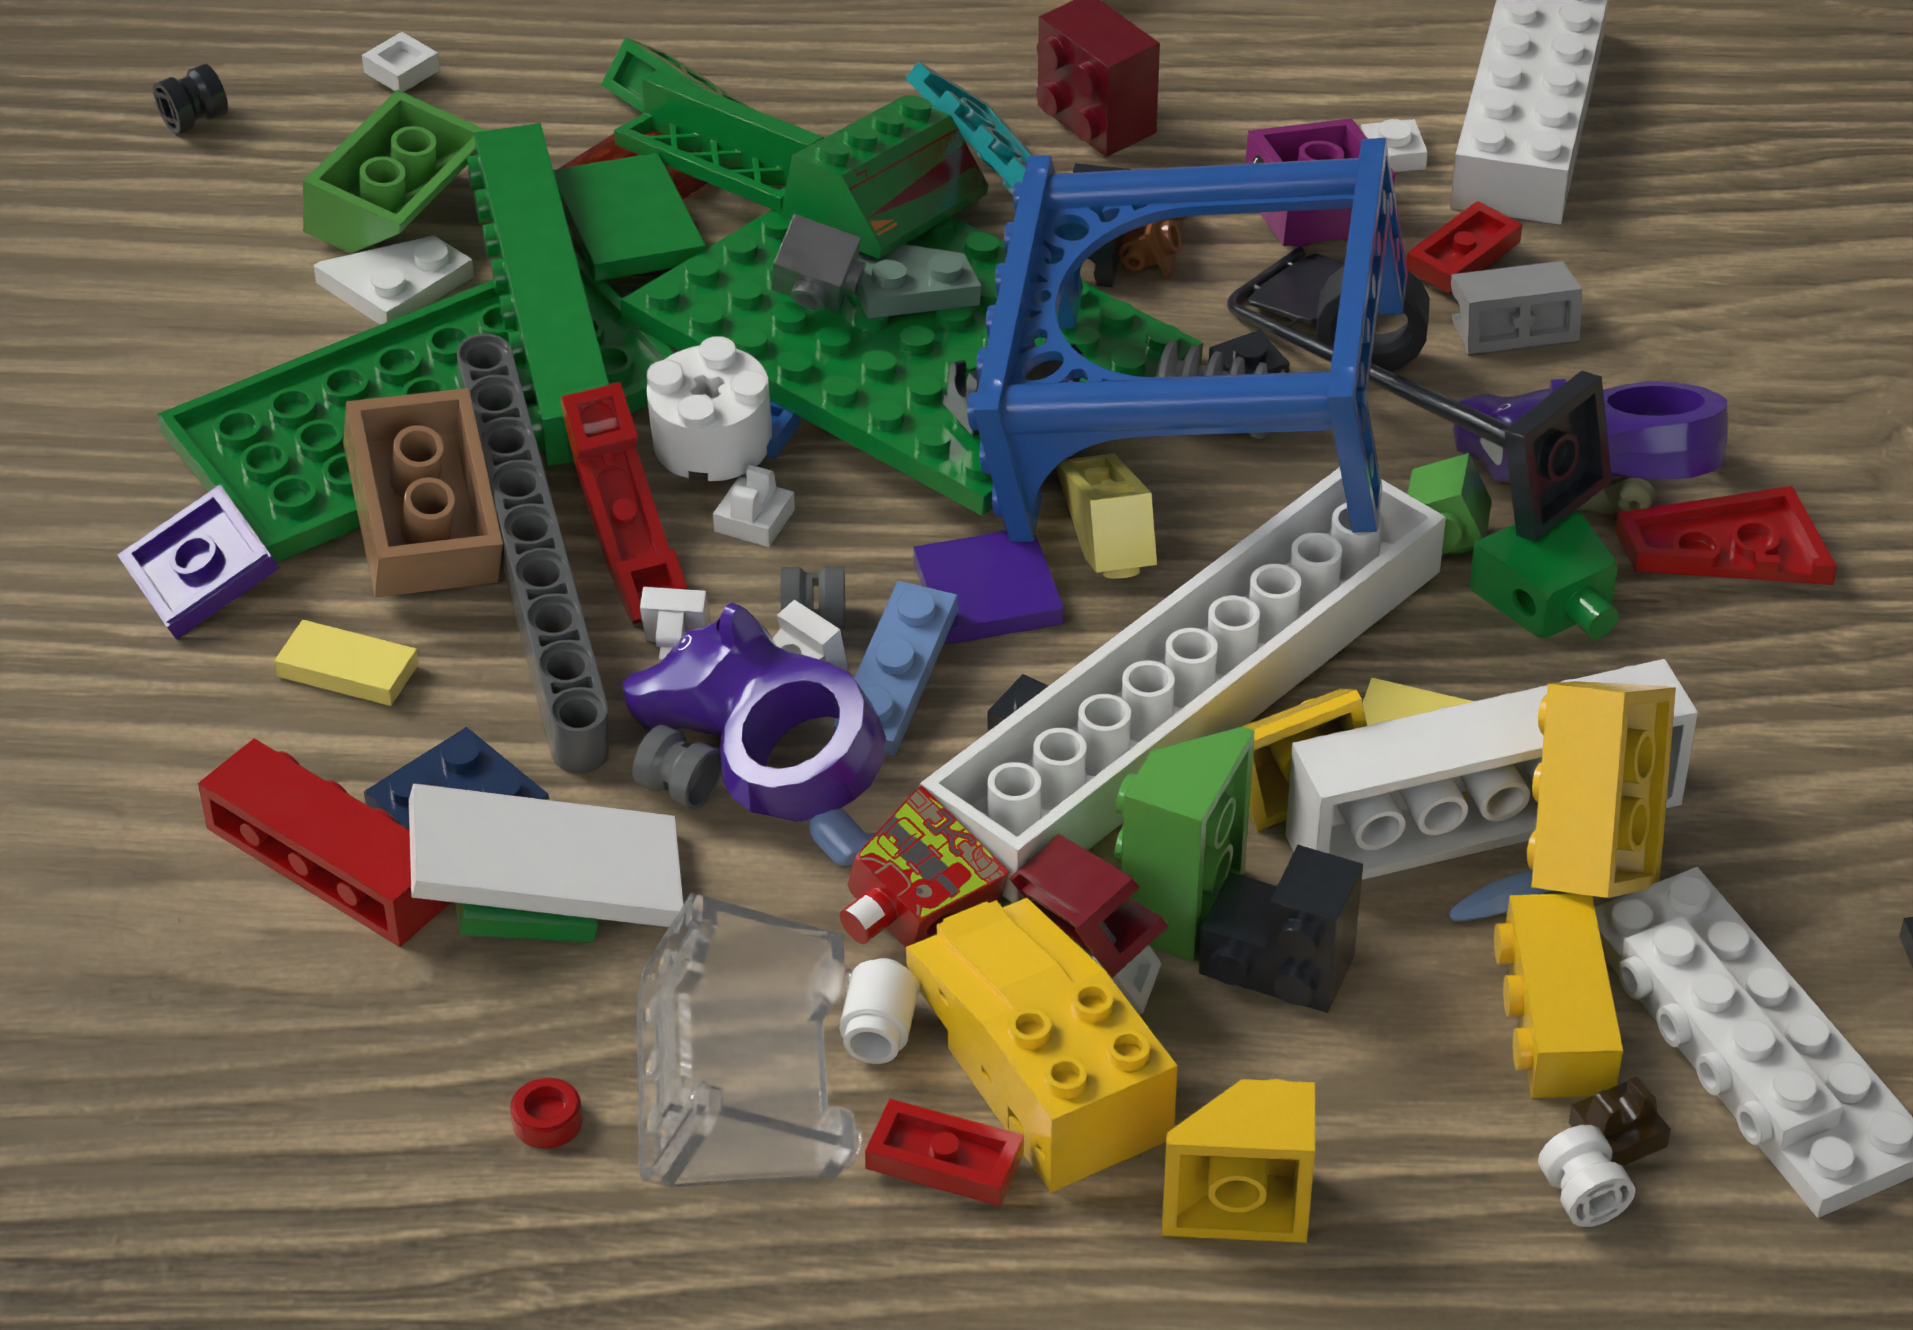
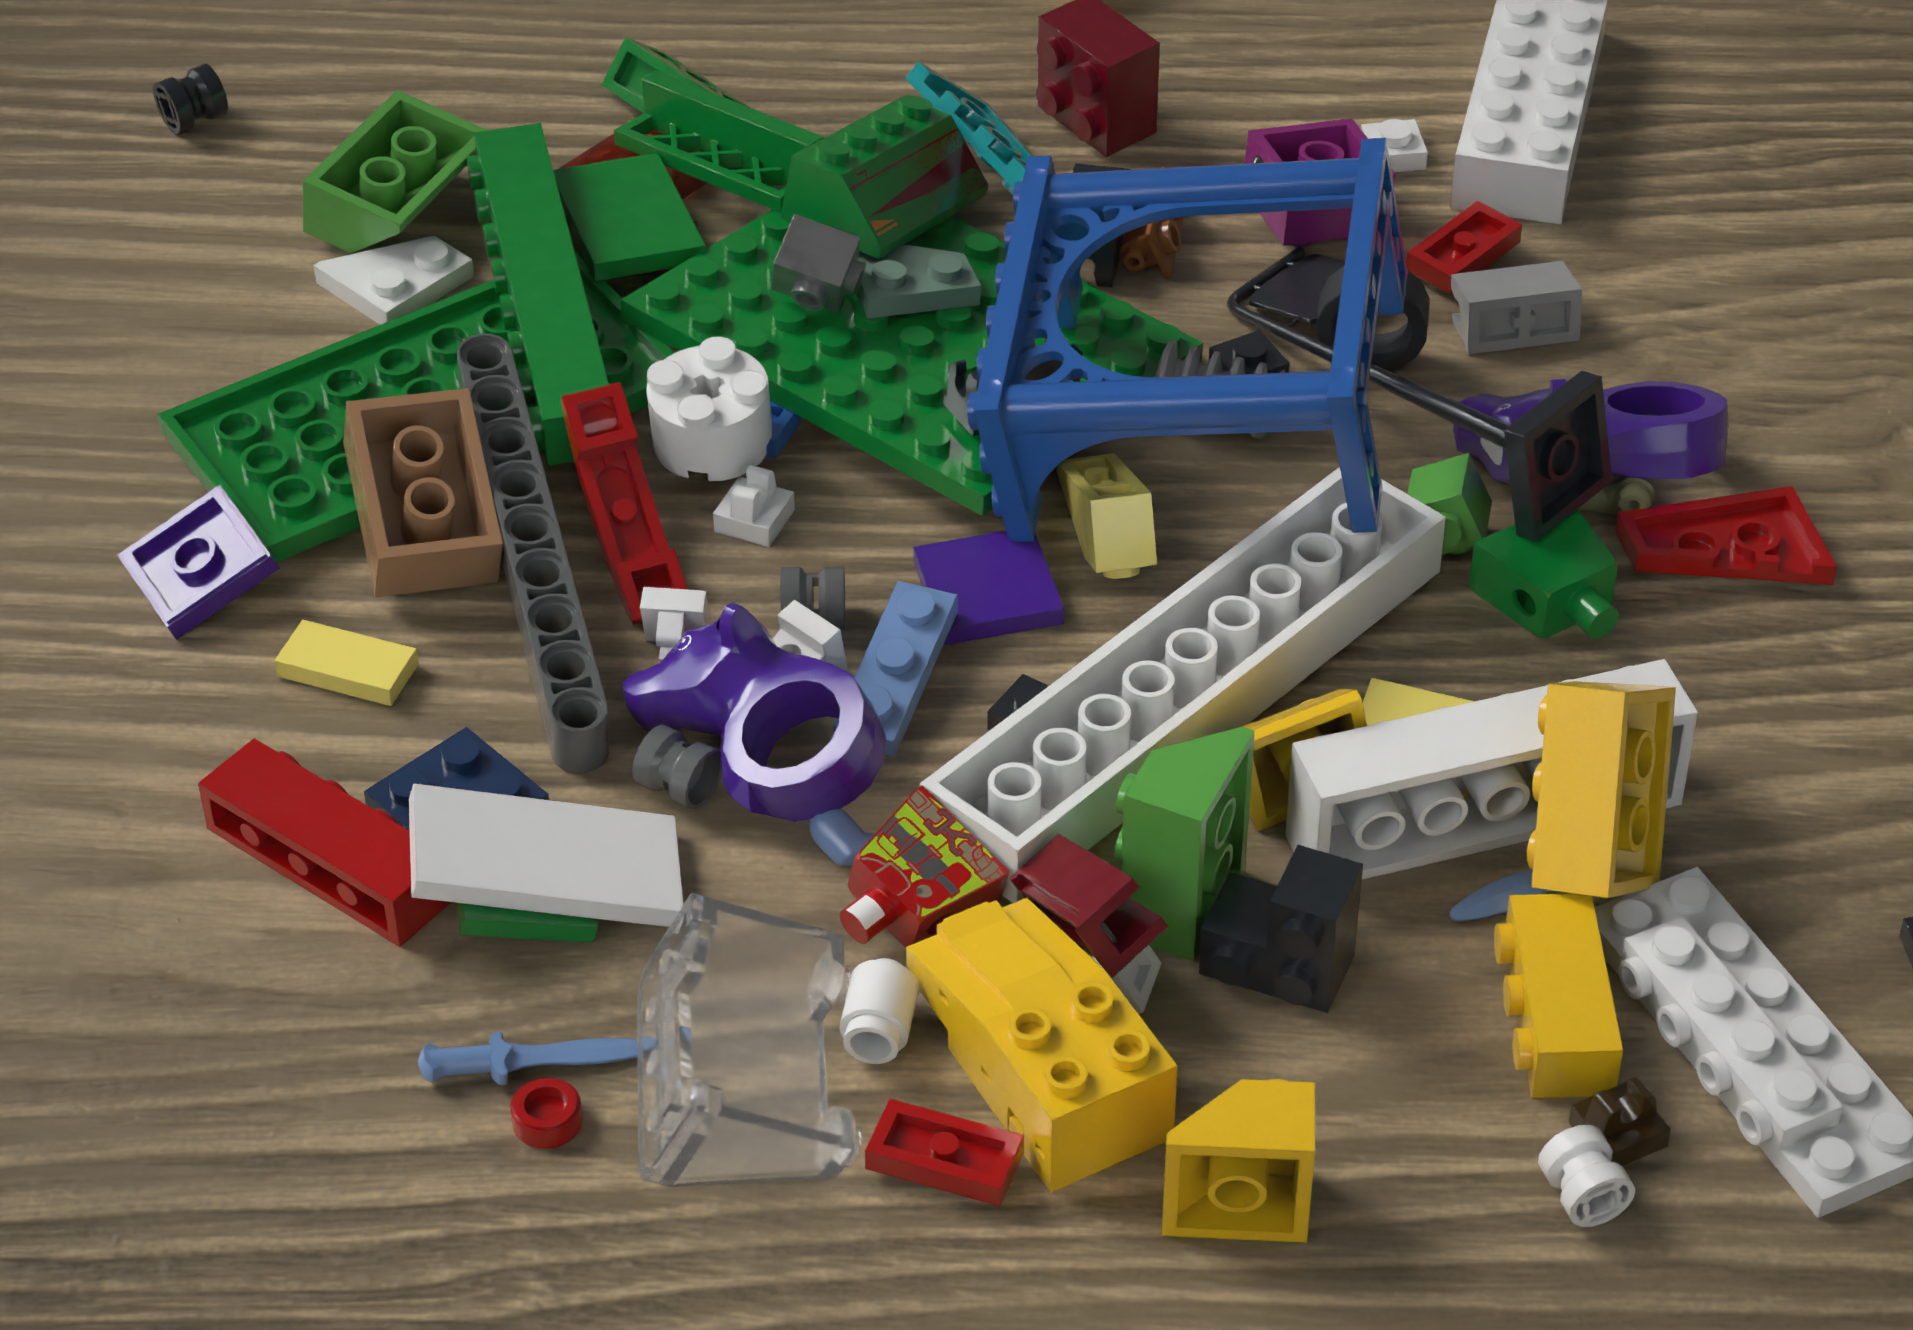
white plate [362,32,440,92] -> none
none -> medium blue sword [418,1031,658,1085]

